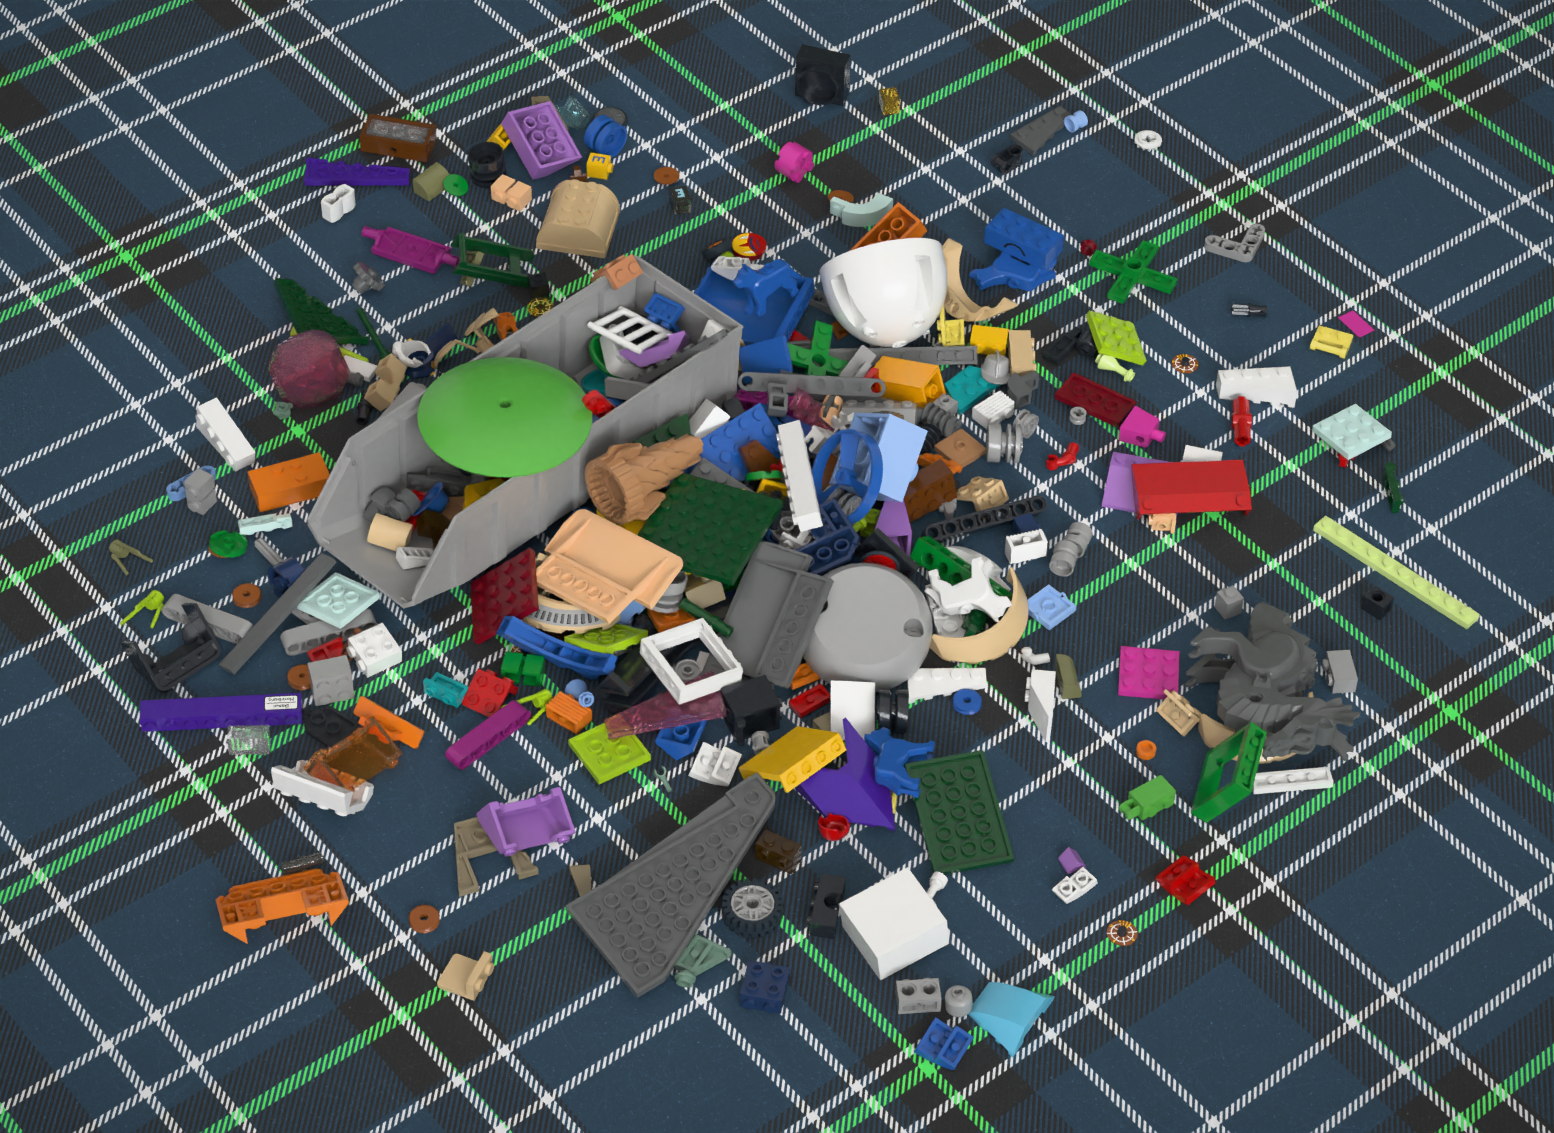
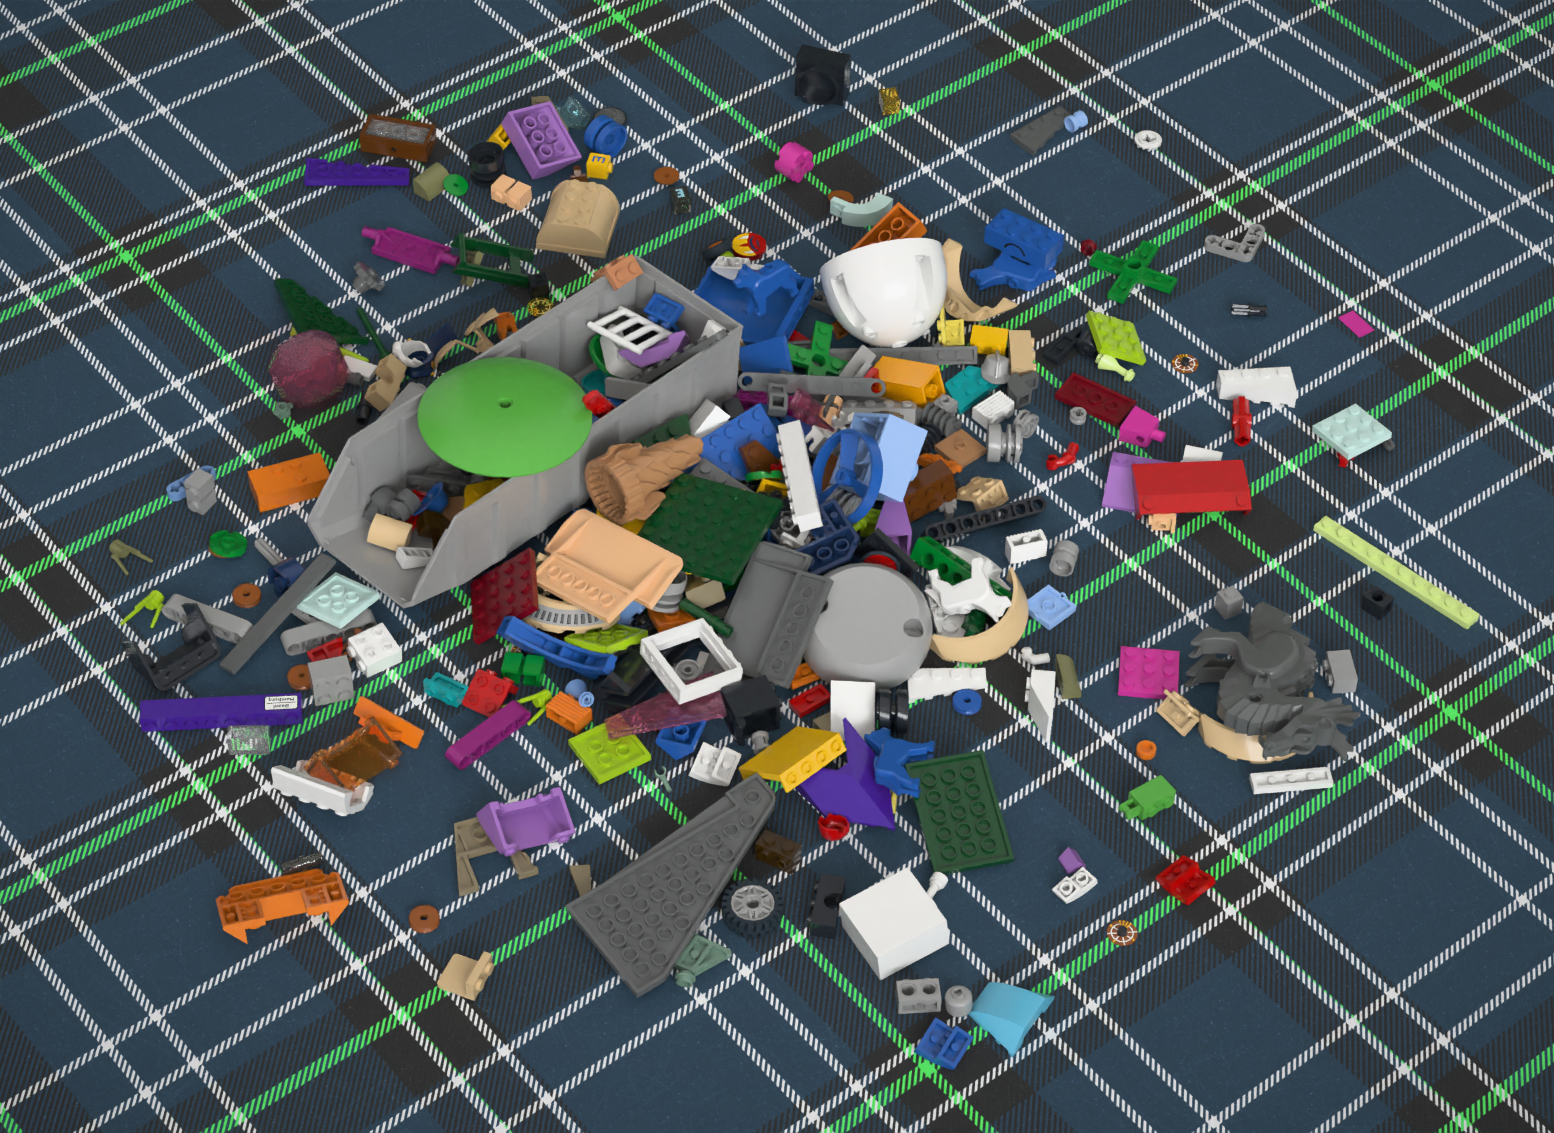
white wedge [195,398,255,472] -> none
light aqua hinge [238,513,292,535] -> none
black tile [303,706,362,751] -> none
white brick [321,184,356,223] -> none
dark blue brick [740,960,790,1014] -> none
black piece [991,144,1023,175] -> none
dark blue brick [1012,513,1041,535] -> none
light grey wheel [1063,522,1093,558] -> none
green window [1191,722,1267,823] -> none
light yellow plate [1310,326,1353,359] -> none
dark green plate [1382,462,1403,513] -> none

